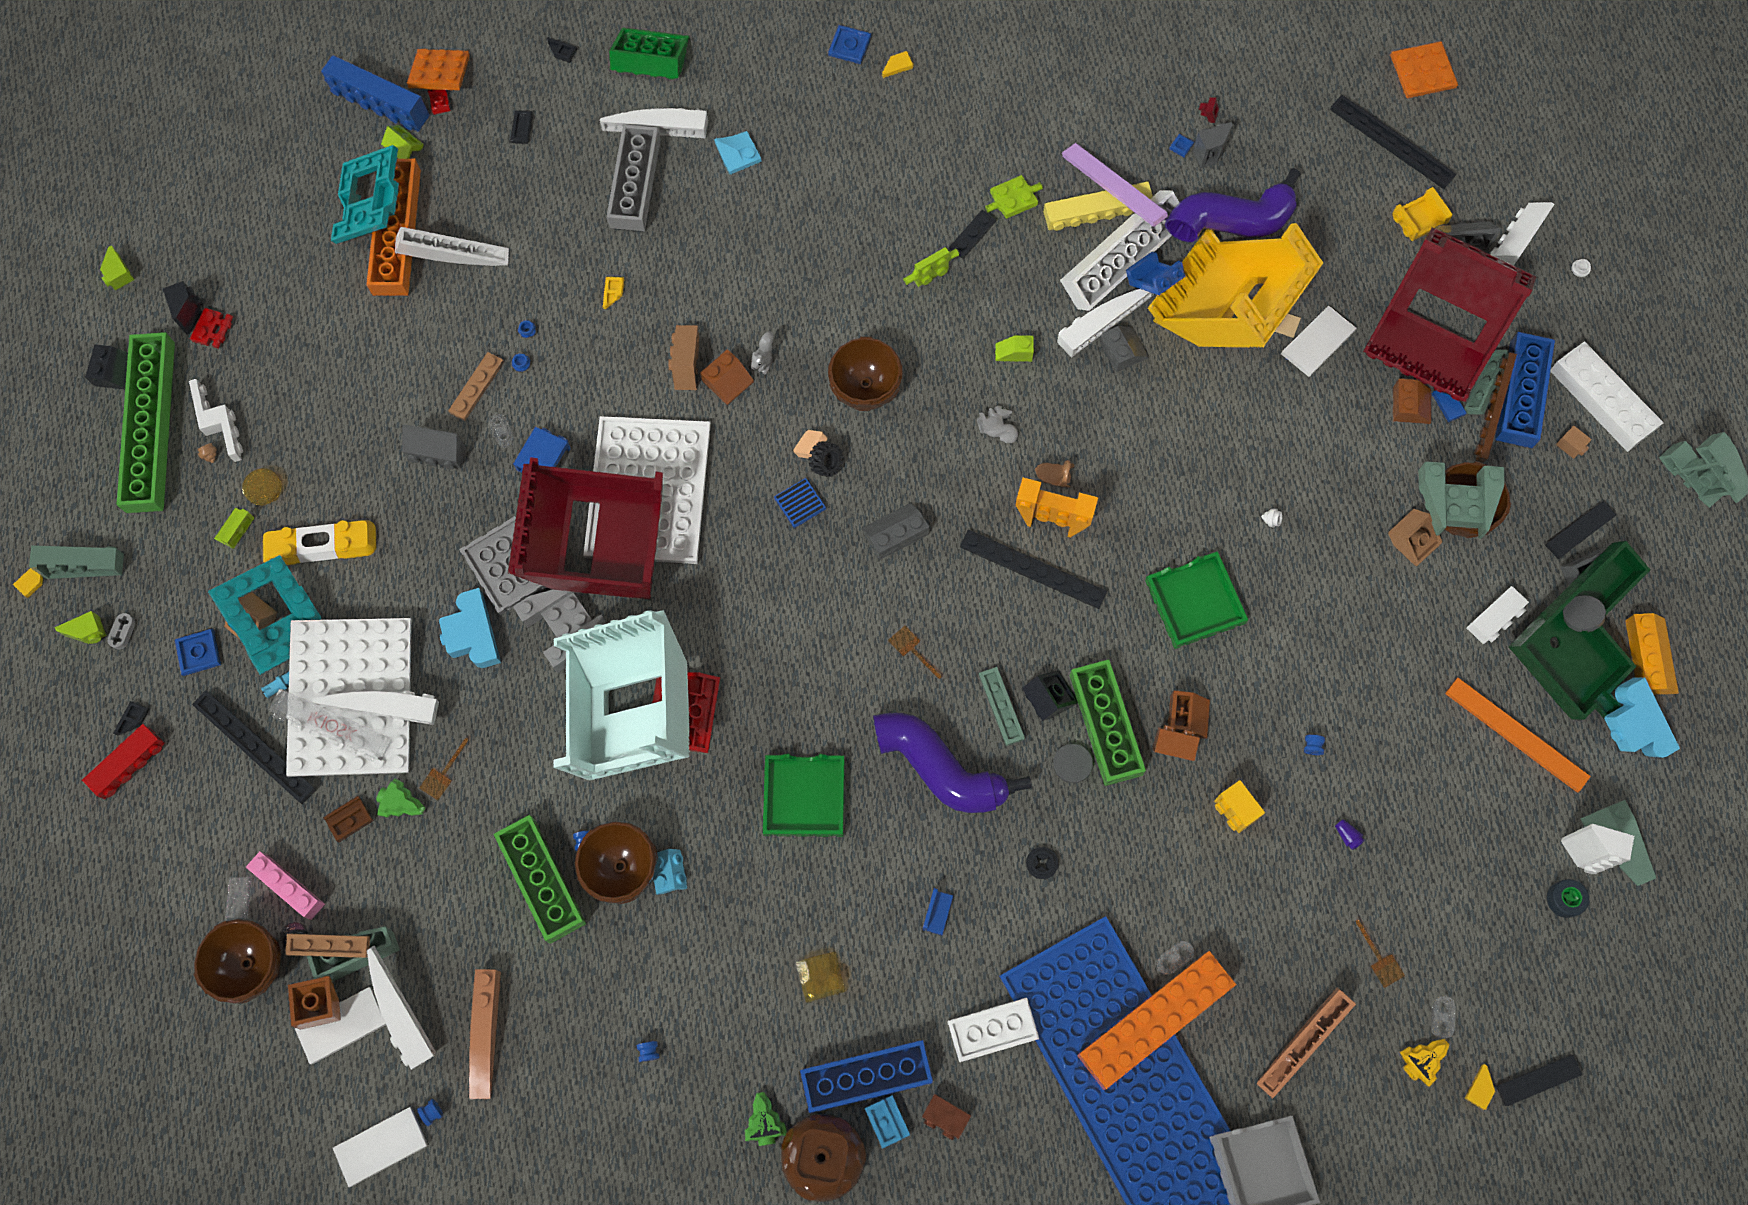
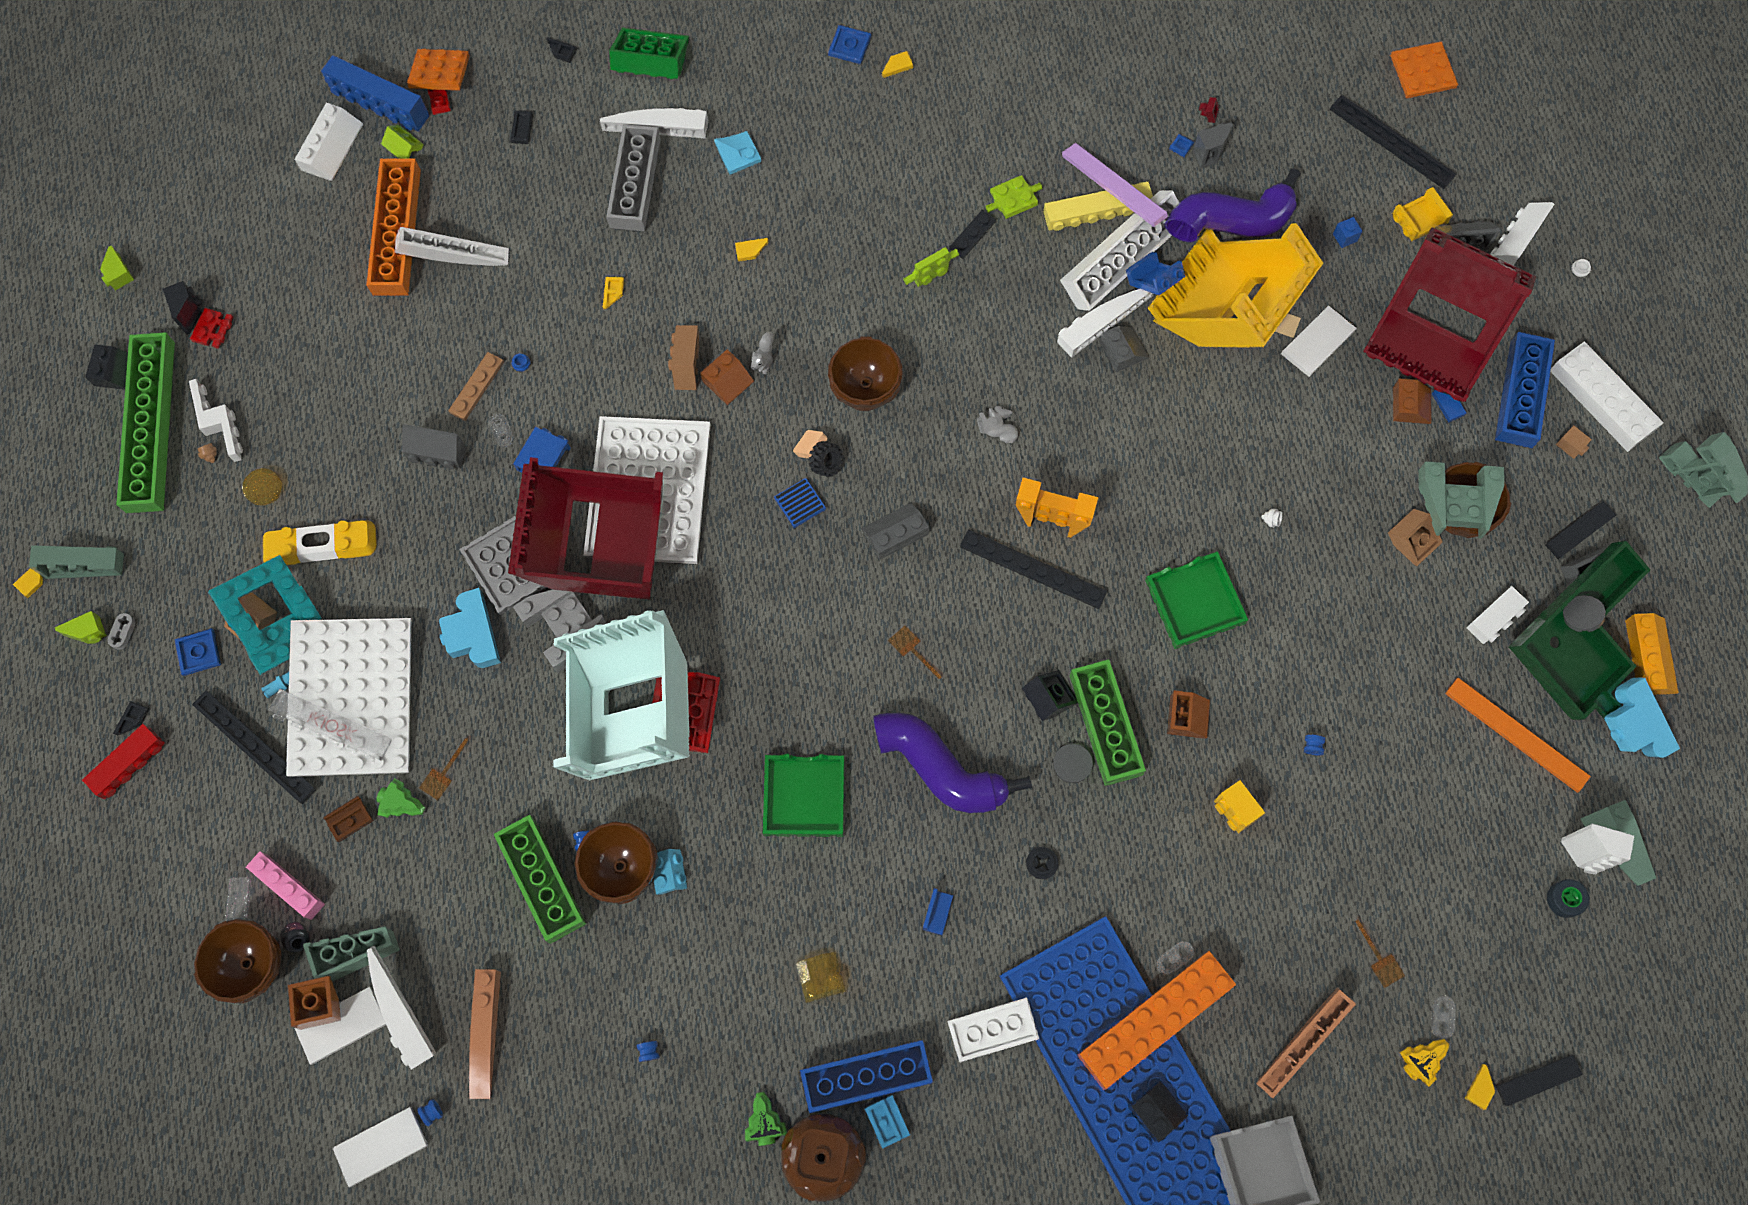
lime panel [214,508,254,549] -> none
medium nougat plate [286,934,370,958] -> none
white slope [312,691,439,725] -> none
teal piece [331,145,399,244] -> none
blue plate [518,320,536,338] -> none
copper brick [922,1094,971,1140] -> none
sand green plate [979,667,1025,746] -> none
lime slope [995,335,1034,362] -> none
medium nougat piece [1035,460,1074,487] -> none
dark orange slope [1152,725,1200,761] -> none
dark purple cone [1335,819,1365,850] -> none
sand green plate [1464,350,1509,414] -> none
reddish brown plate [1474,352,1517,463] -> none
none -> white slope [295,103,363,181]
none -> yellow tile [735,238,768,261]
none -> black slope [1128,1081,1188,1142]
none -> blue brick [1333,217,1362,248]

